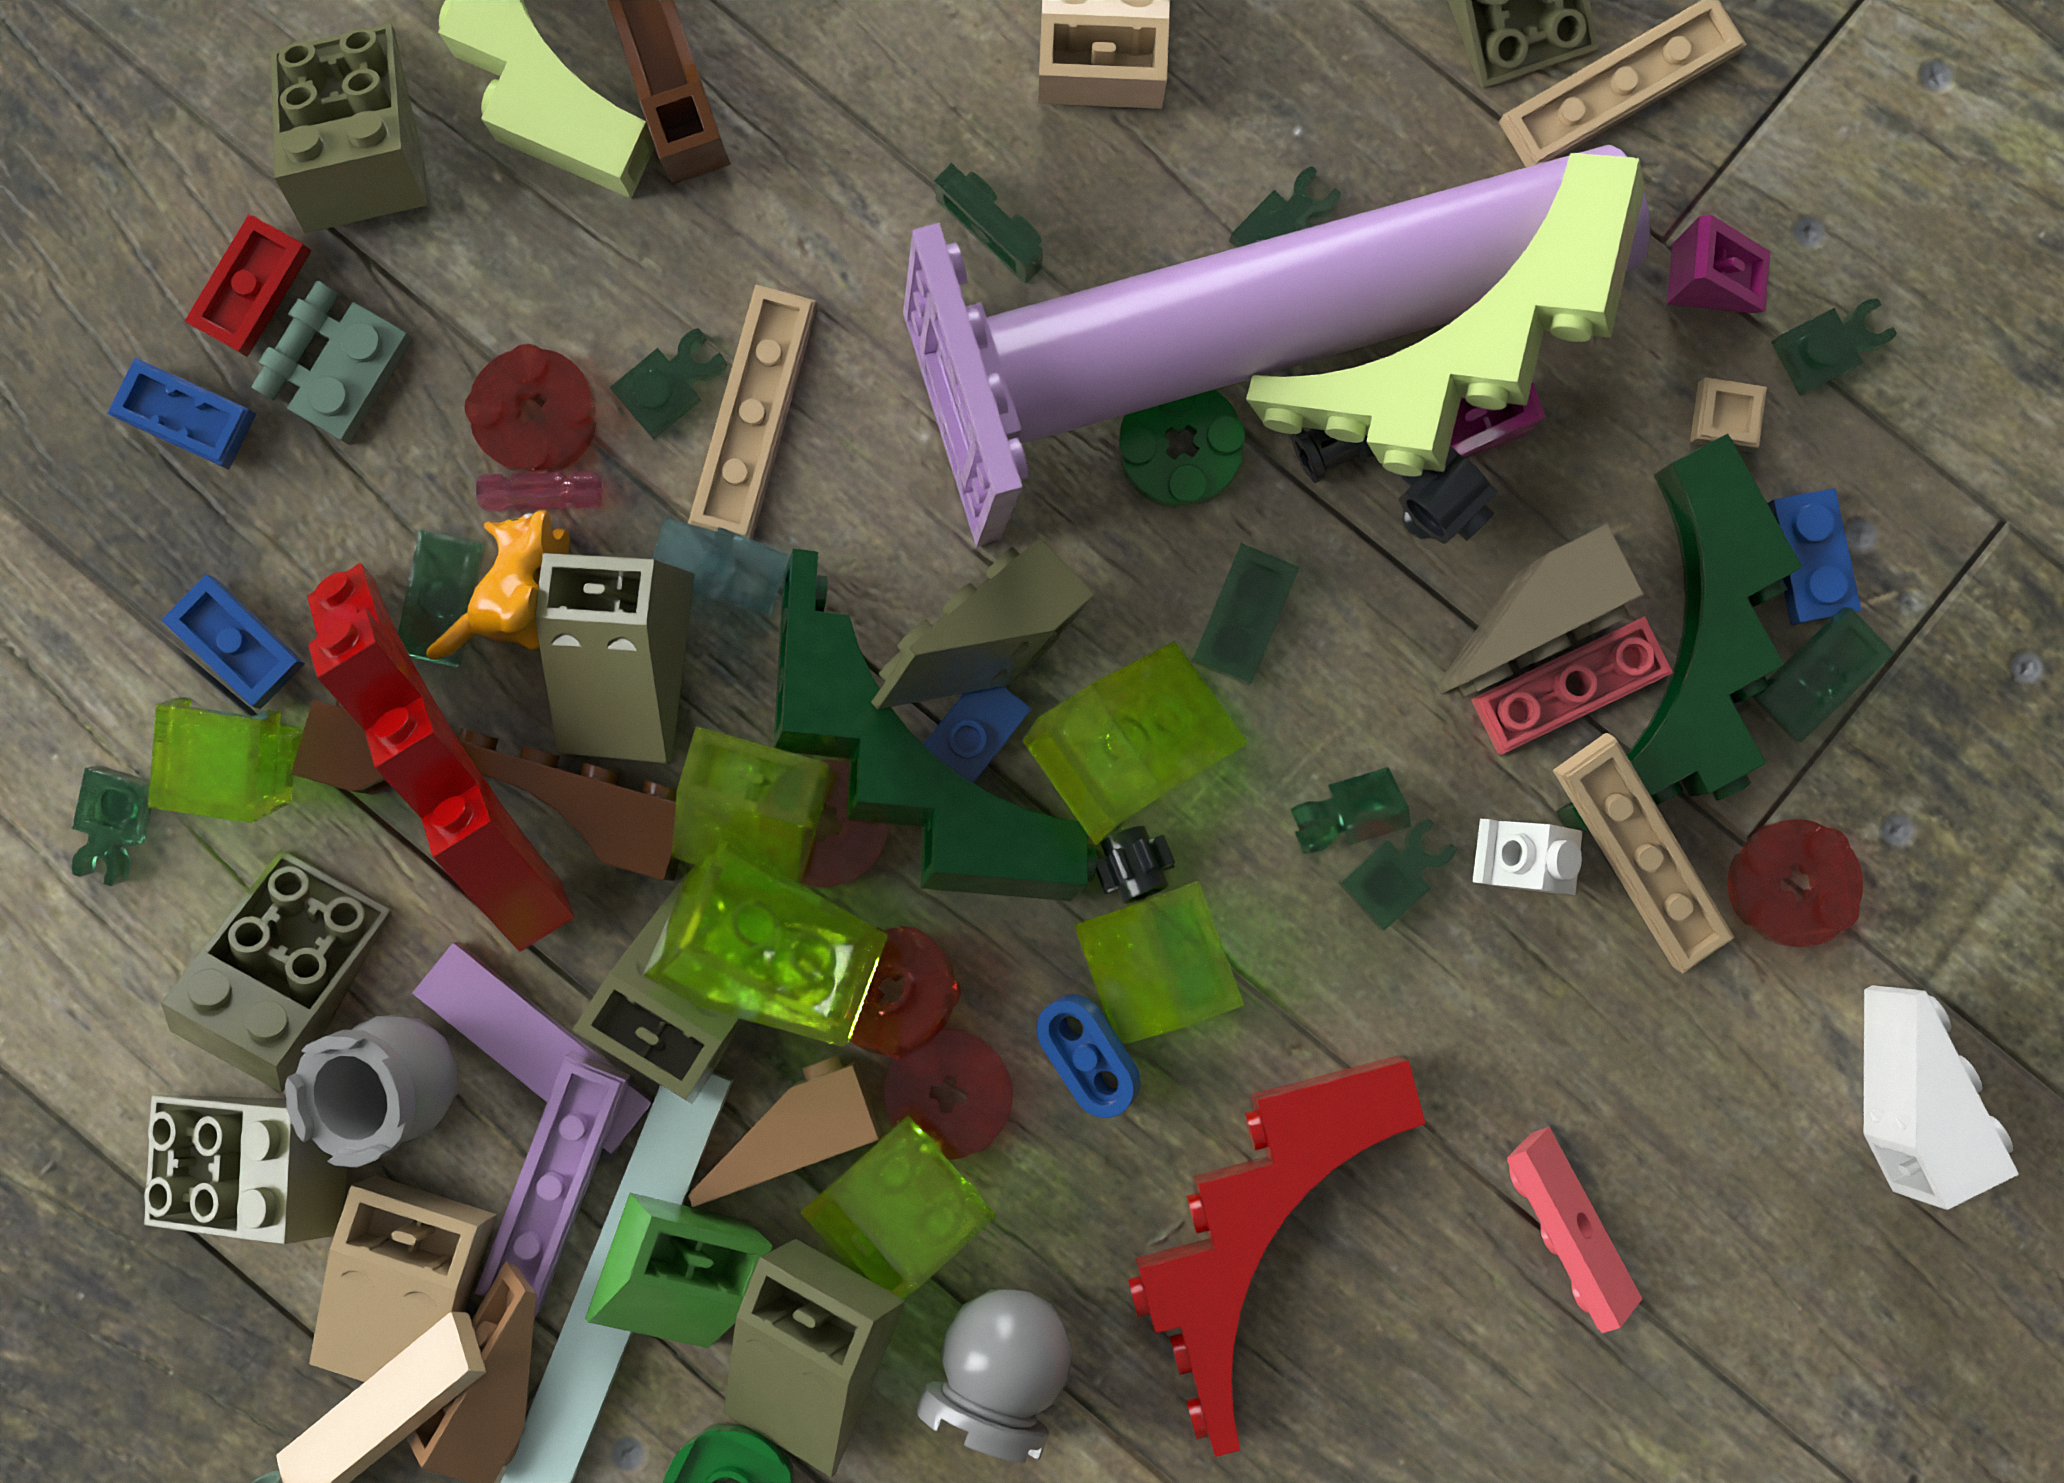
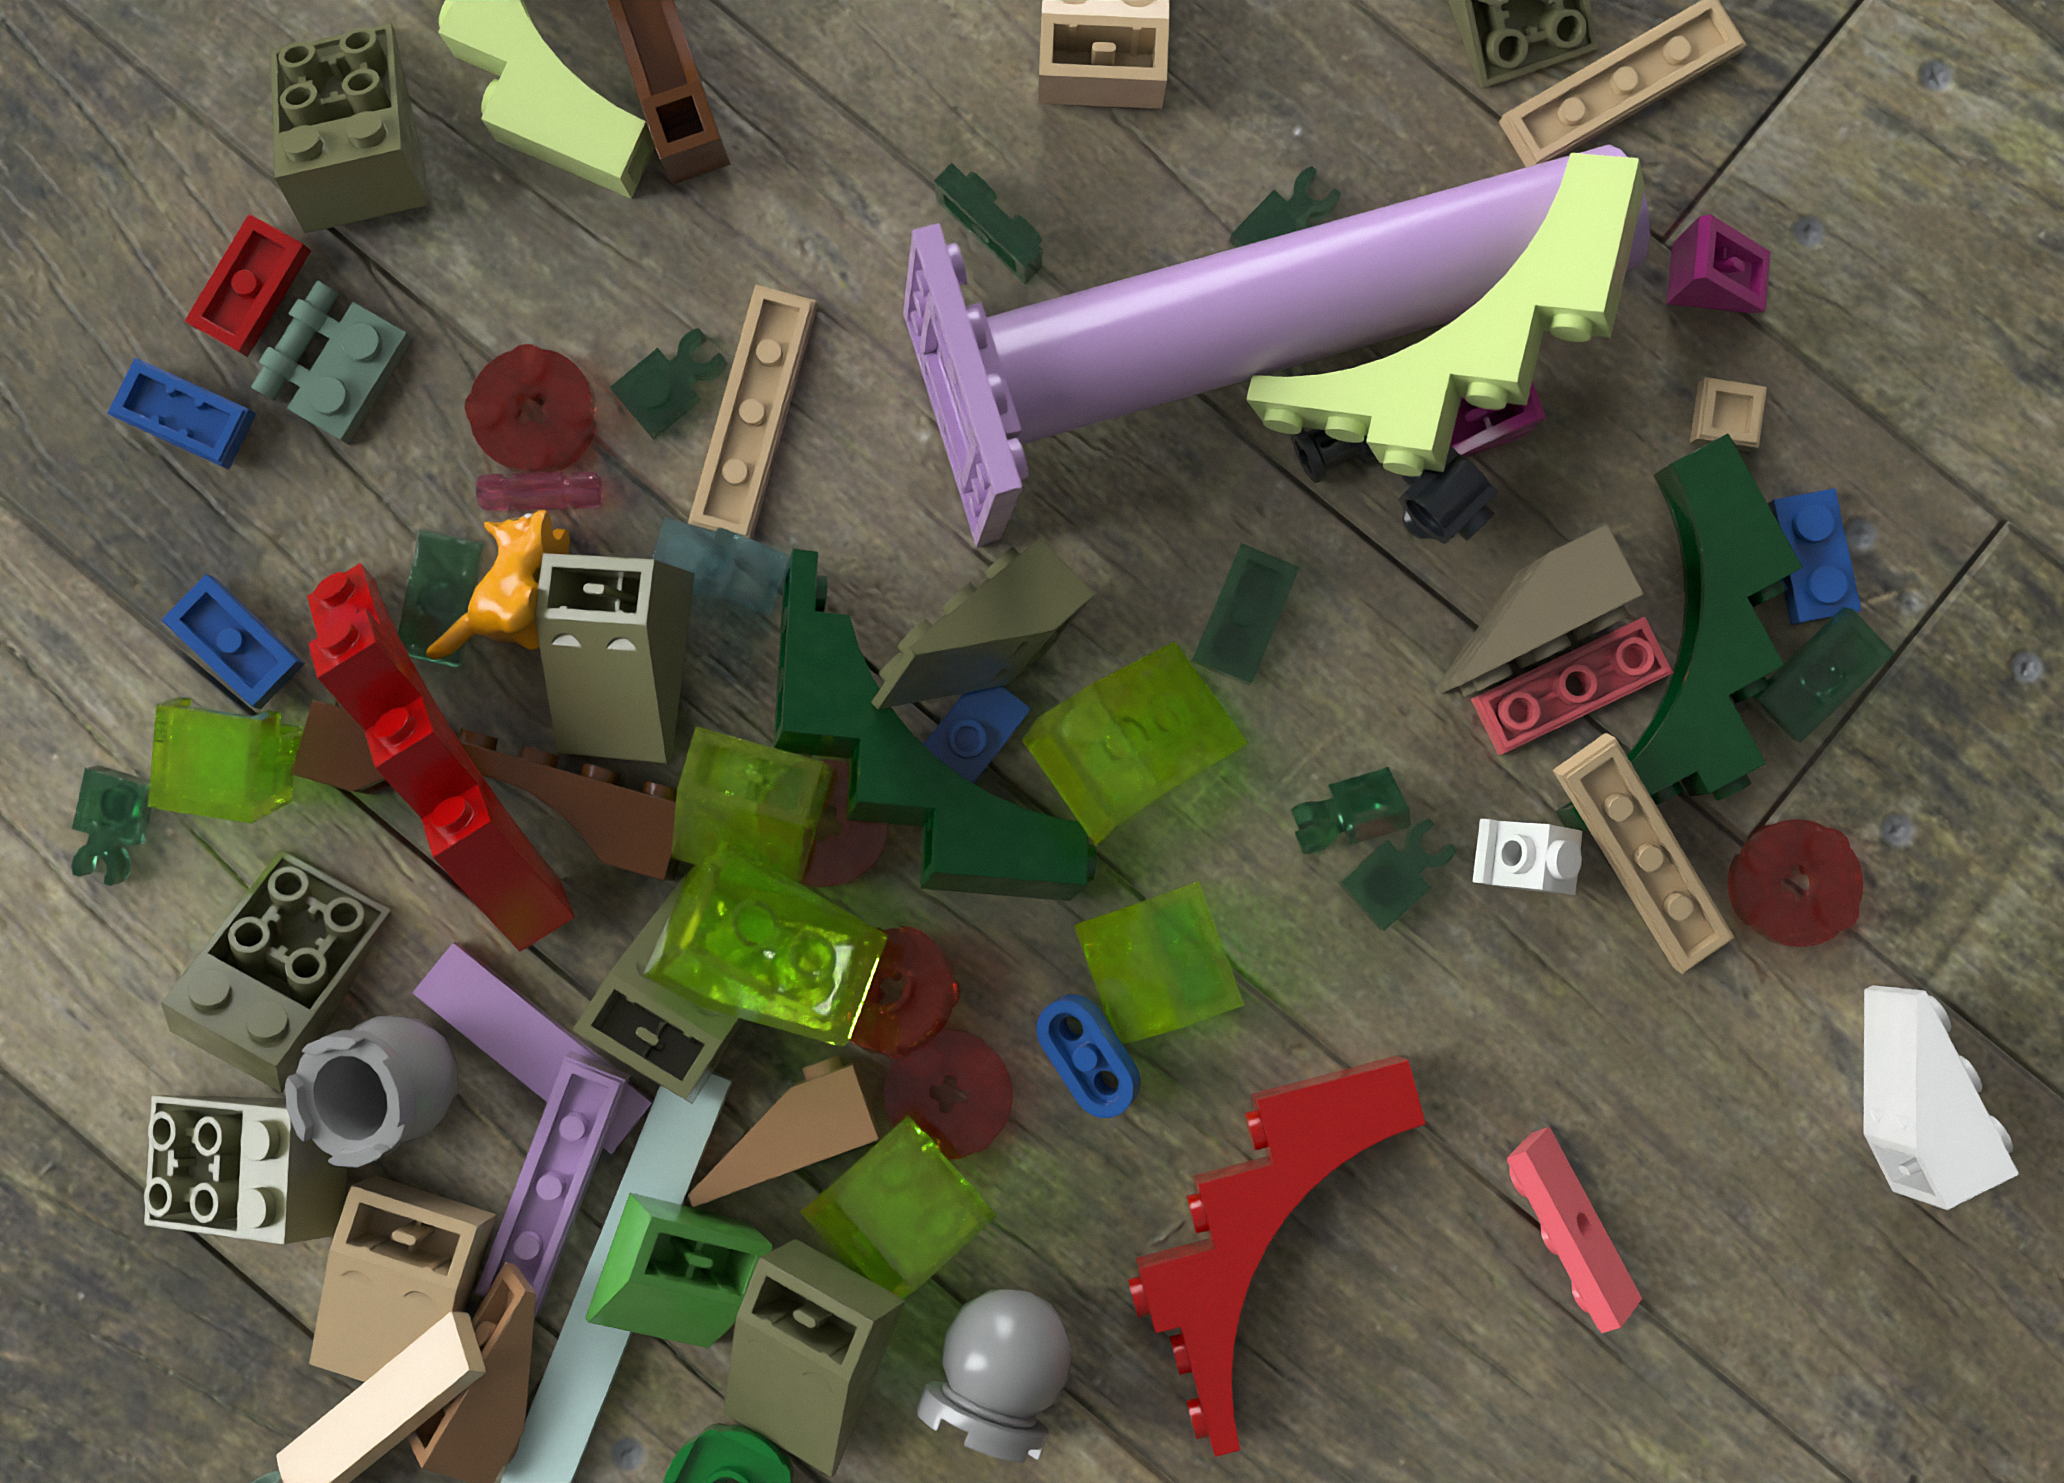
black gear [1095,826,1175,904] -> none
green plate [1119,389,1245,507] -> none
clear green plate [1771,298,1897,396] -> none

